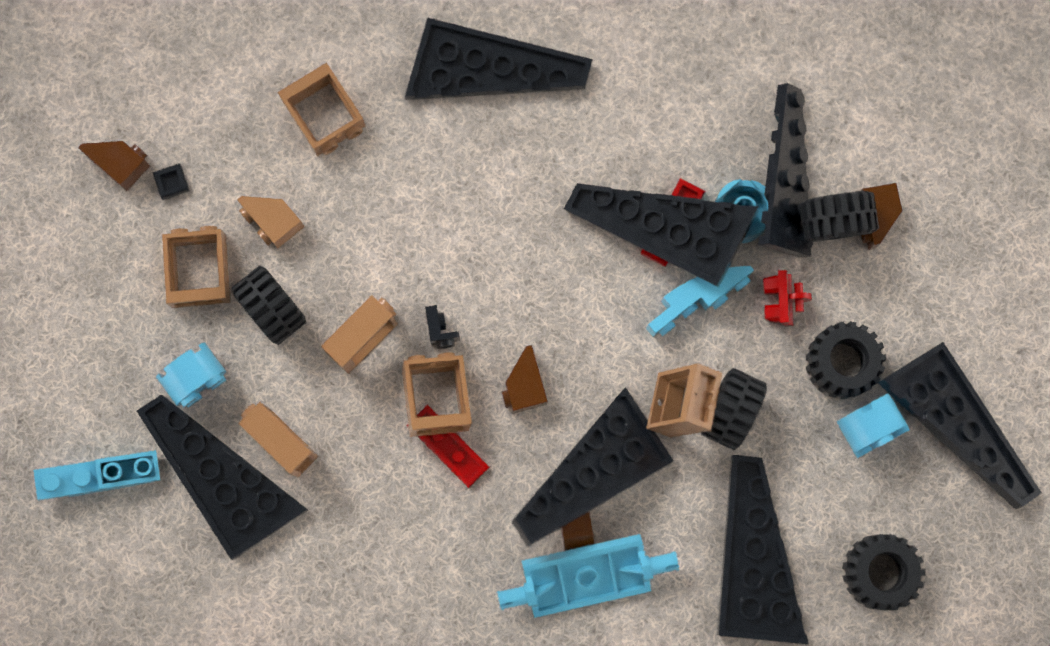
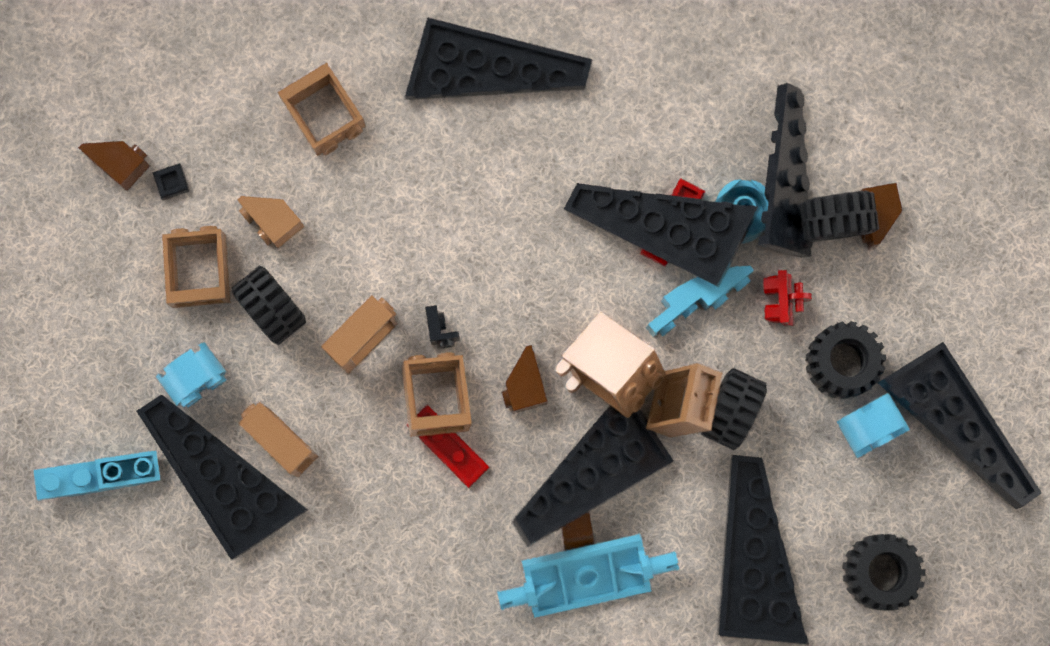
none -> container [556,311,666,418]

